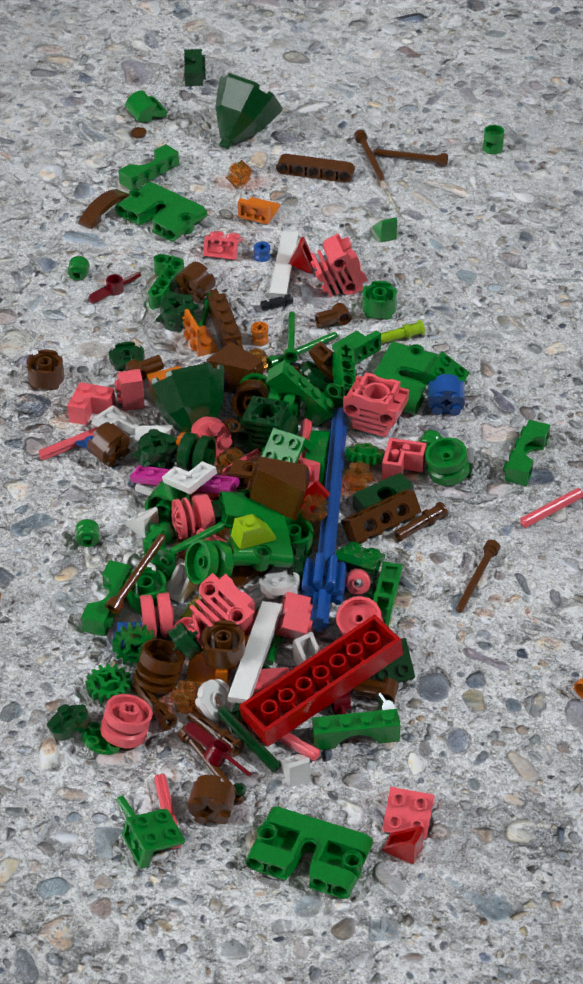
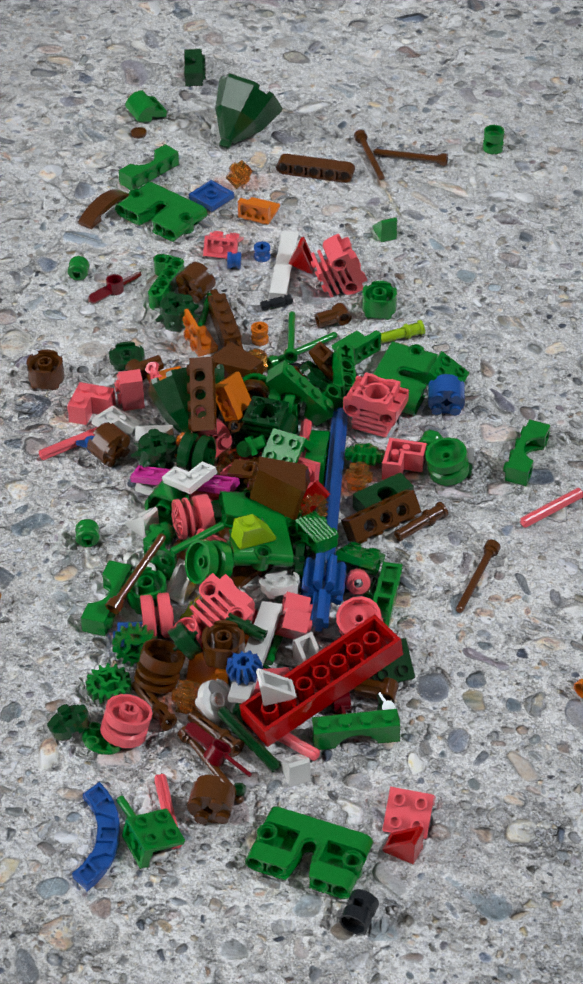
none -> blue tile [72,782,120,892]
none -> coral piece [145,362,162,382]
none -> reddish brown brick [186,356,217,436]
none -> blue plate [189,180,234,212]
none -> orange bracket [215,372,251,421]
none -> dark green pin [226,613,268,643]
none -> blue gear [226,650,263,686]
none -> blue wheel [227,252,242,269]
none -> green hips [236,435,267,457]
none -> white slope [256,668,296,706]
none -> green brick [296,511,339,554]
none -> black wheel [339,889,379,935]

